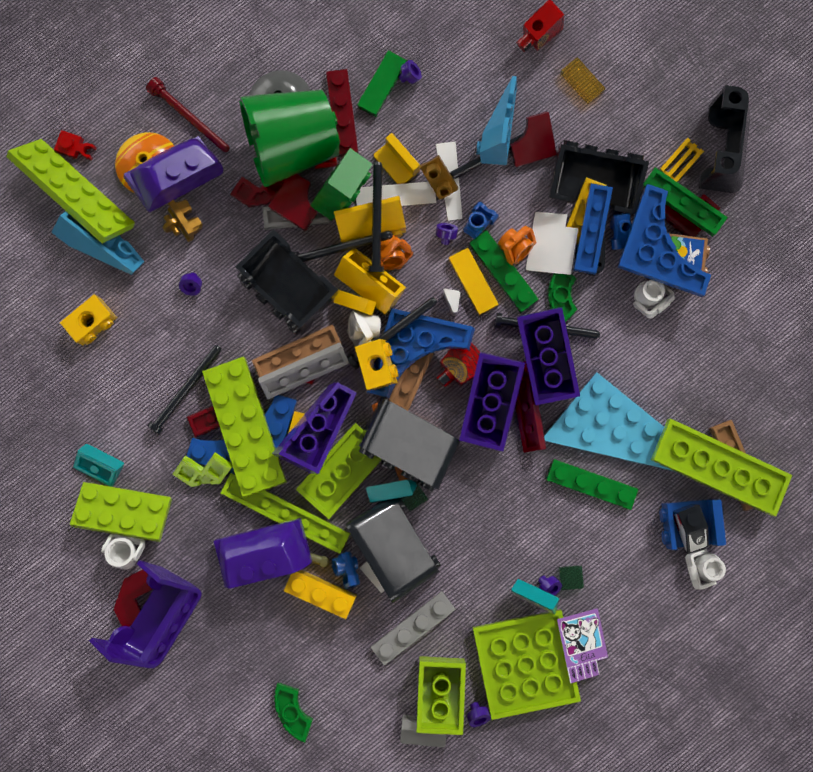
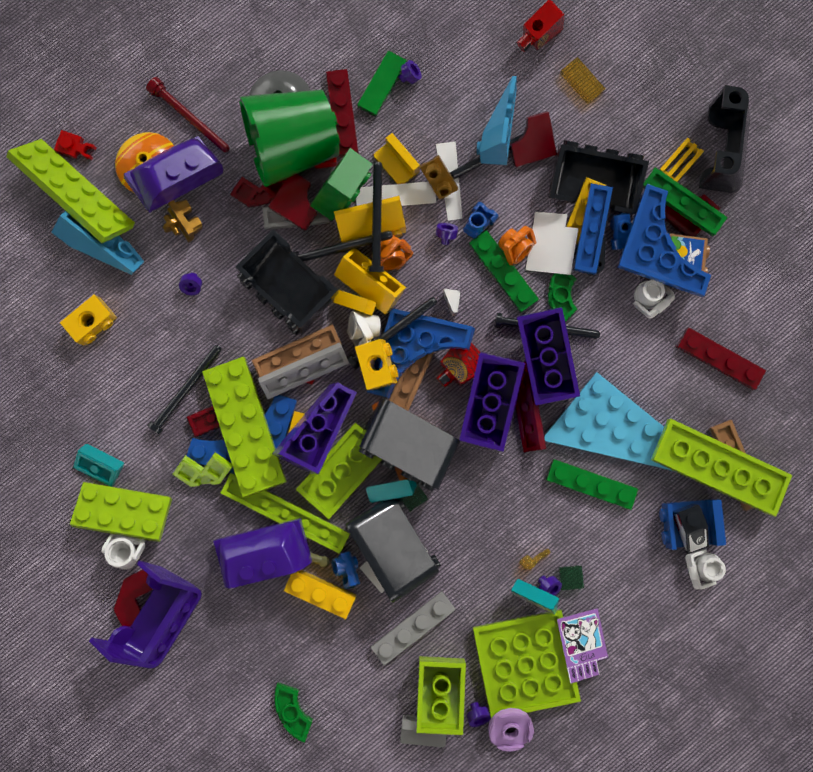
yellow tile [449,248,499,316] -> none
none -> lavender tile [487,708,534,752]
none -> clear yellow hand [519,548,551,569]
none -> dark red plate [676,327,767,390]

